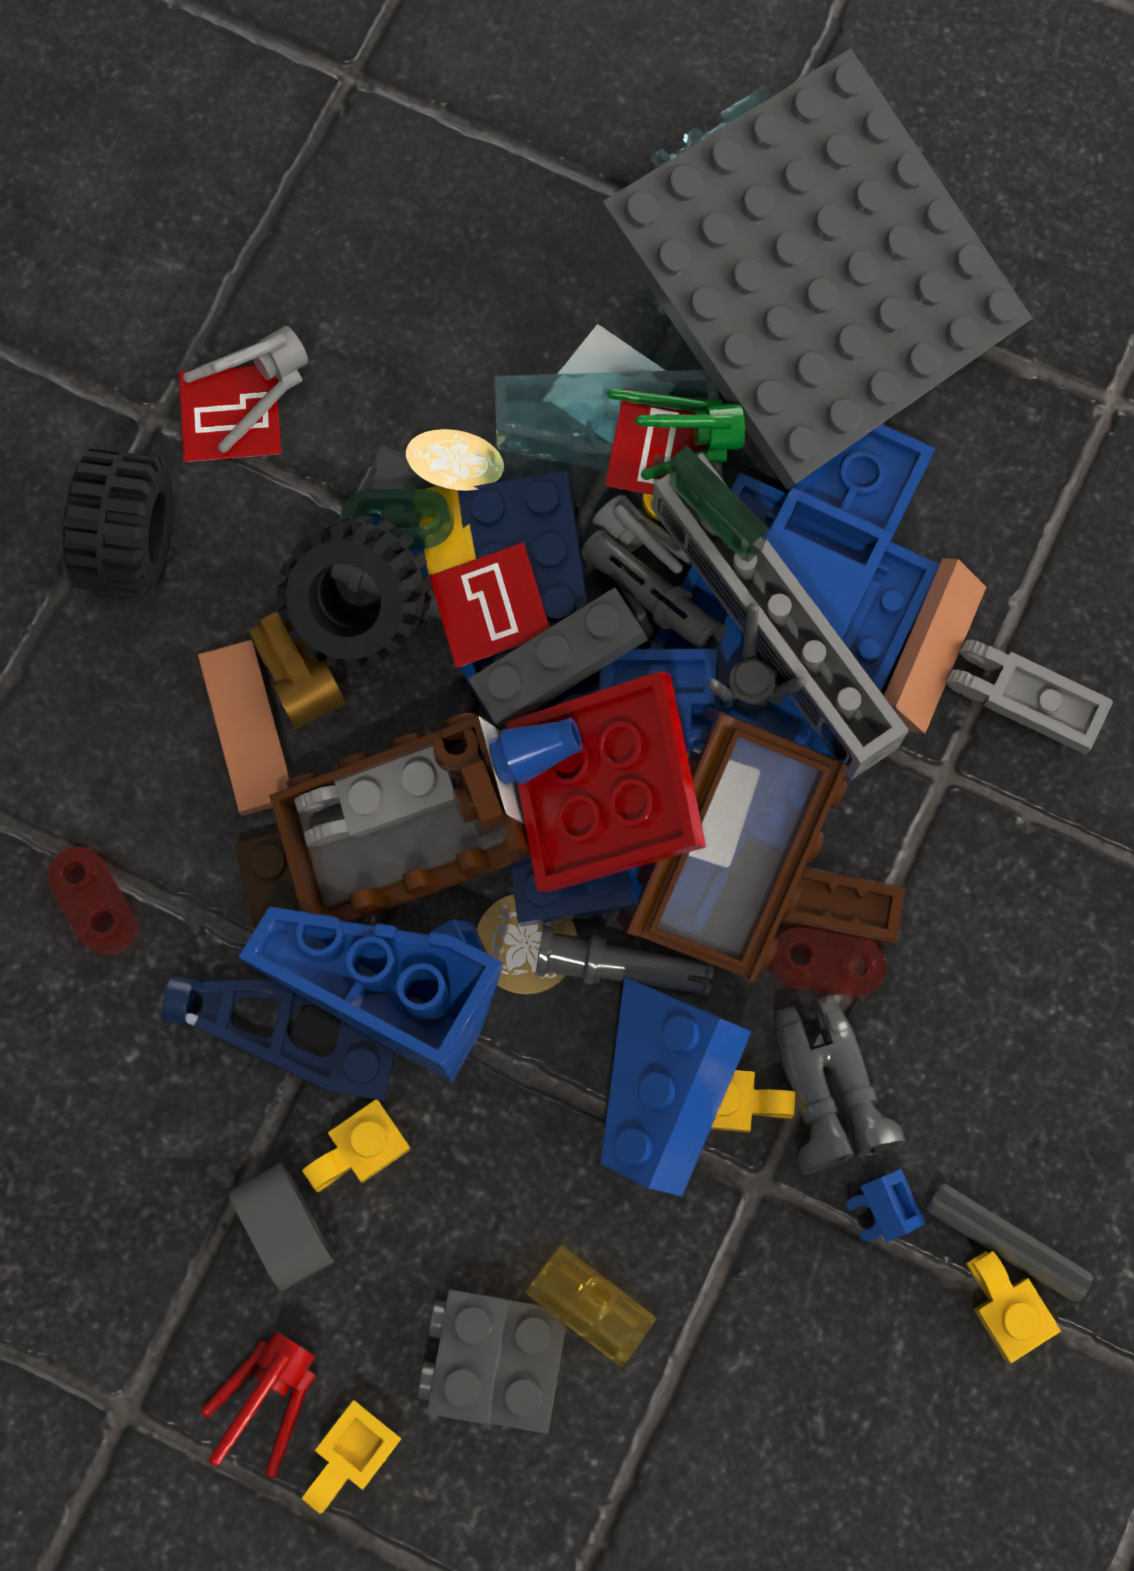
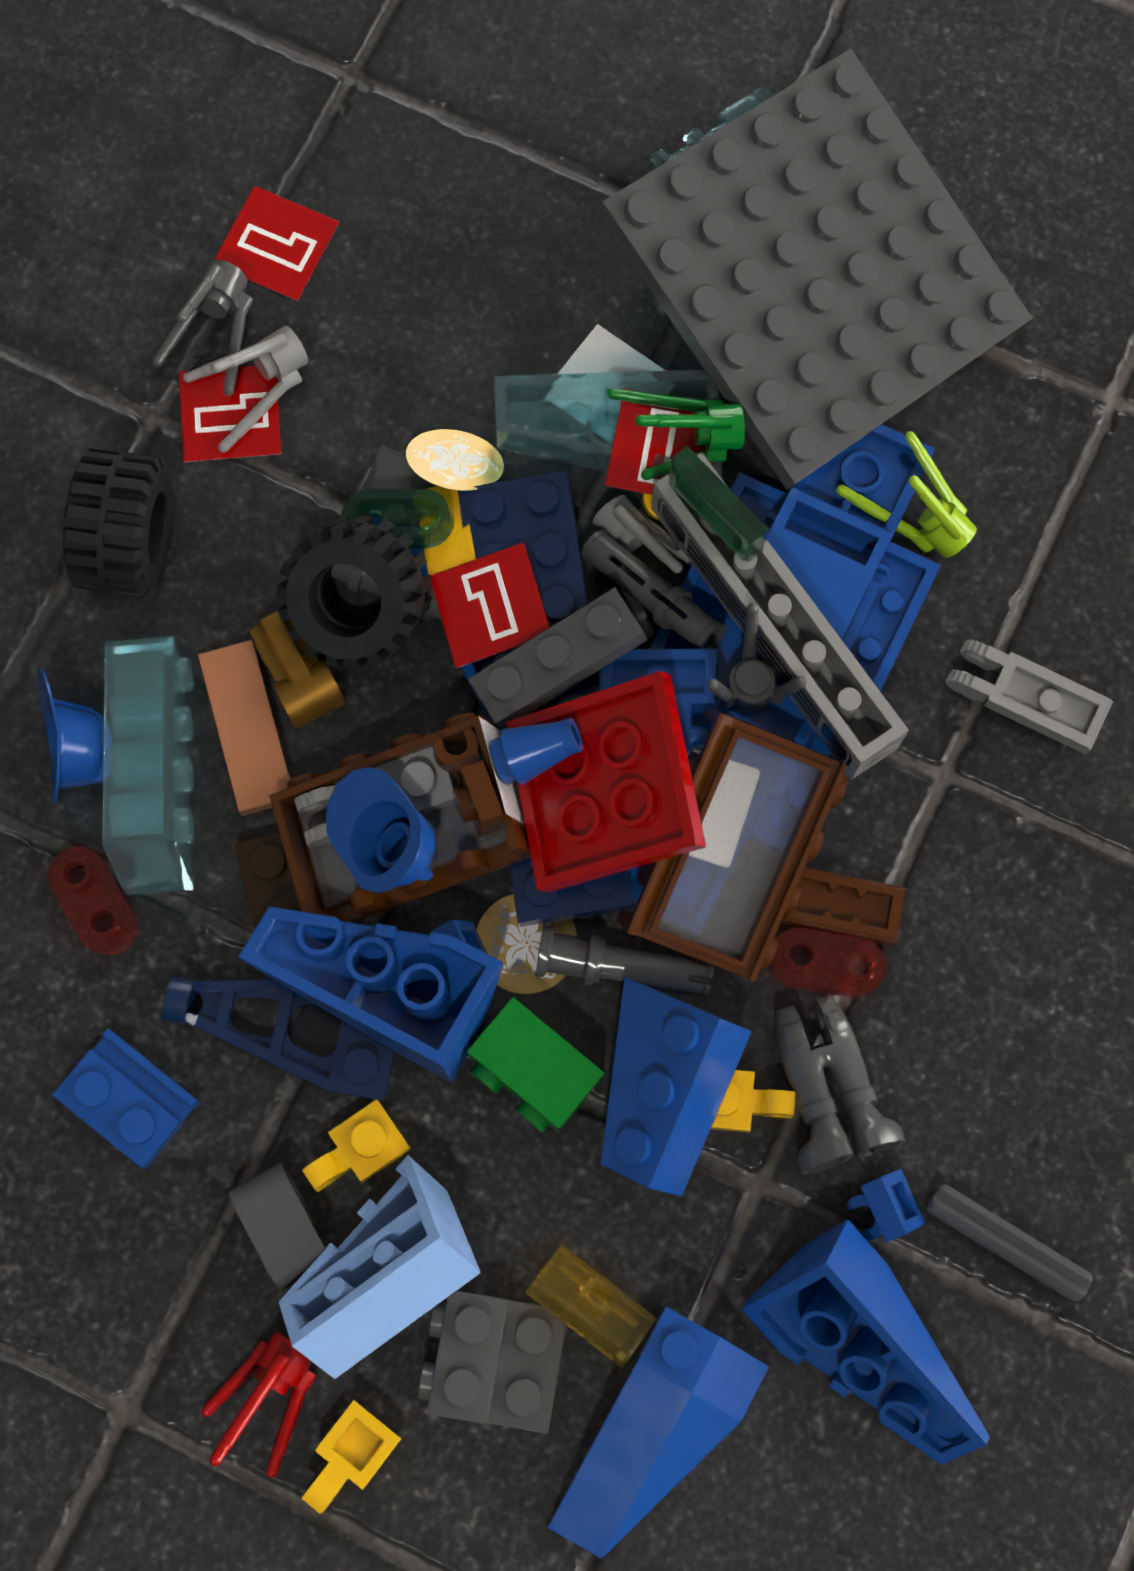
nougat tile [884,558,986,734] -> none
yellow plate [966,1251,1061,1363] -> none
none -> blue piece [37,668,113,804]
none -> blue plate [52,1028,201,1170]
none -> clear light blue wedge [102,636,194,896]
none -> dark grey plant [152,260,253,396]
none -> red sticker [214,186,340,301]
none -> light blue wedge [279,1155,481,1379]
none -> blue piece [325,767,436,893]
none -> green brick [467,997,605,1134]
none -> blue wedge [548,1307,769,1559]
none -> blue wedge [742,1220,990,1465]
none -> lime plant [836,431,977,558]

